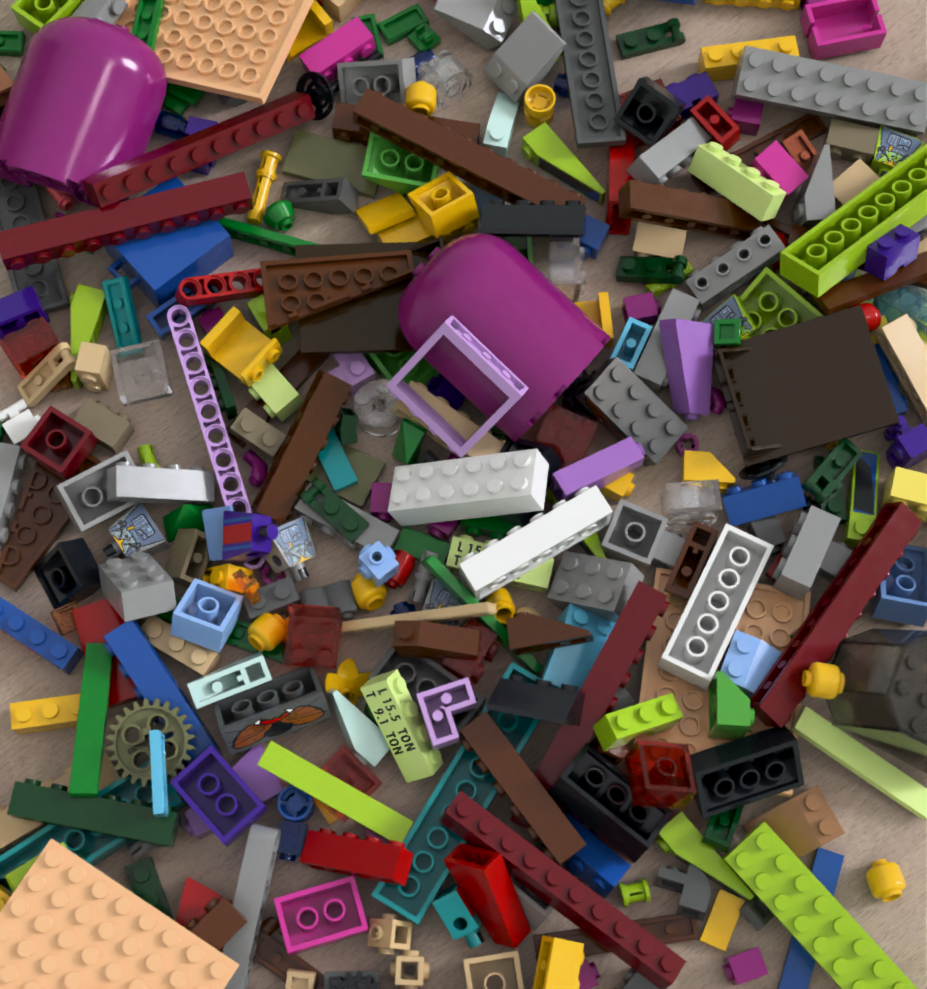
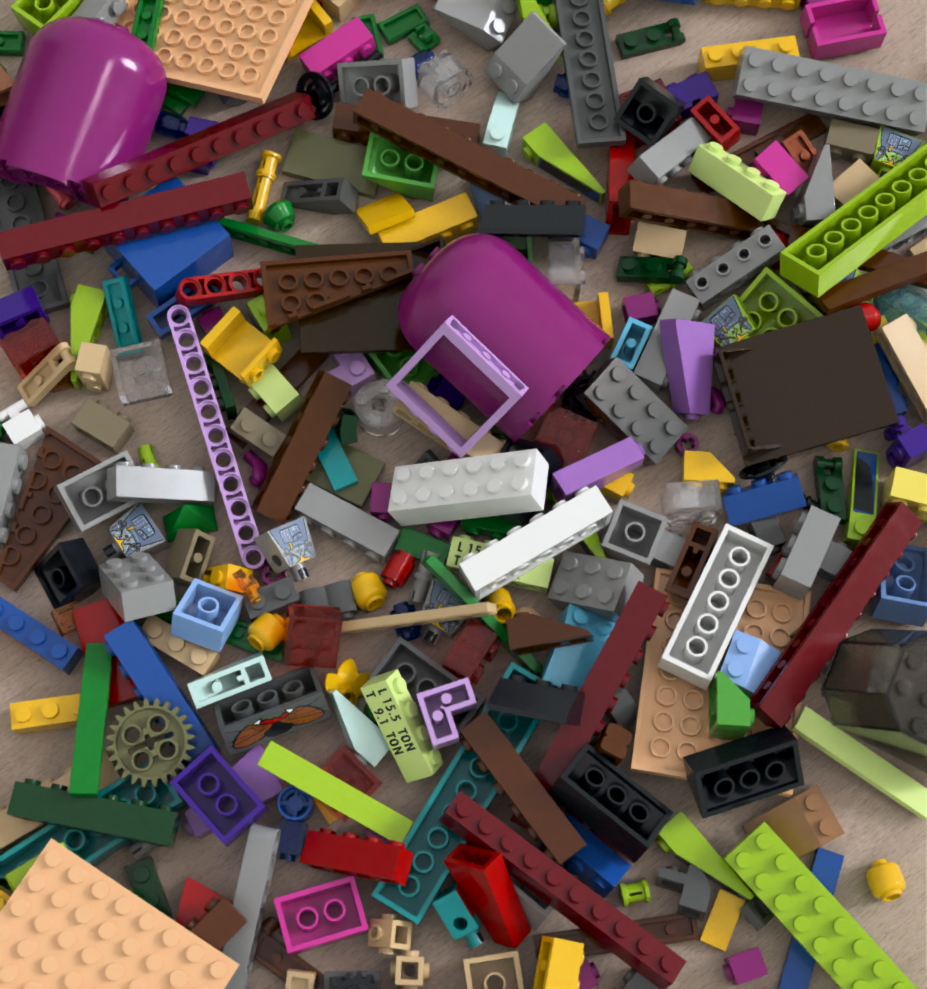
dark red brick [19,405,98,481] -> none
medium azure tile [149,730,169,818] -> none
medium blue slope [202,505,234,561] -> none
dark purple torso [222,511,278,563] -> none
dark green plate [298,477,370,544] -> none
light blue brick [358,541,399,588] -> none
green slope [392,418,427,465] -> none
reddish brown slope [392,620,481,657] -> none
yellow head [404,81,437,117] -> none
yellow slope [407,171,480,238] -> none
yellow wheel [523,84,556,128] -> none
lime arch [593,693,684,751] -> none
clear red brick [625,740,697,809] -> none
dark green plate [701,805,744,853] -> none
green tile [714,318,742,347] -> none
dark green plate [801,438,864,504] -> none
yellow head [802,662,845,700] -> none
dark purple brick [864,224,920,281] -> none

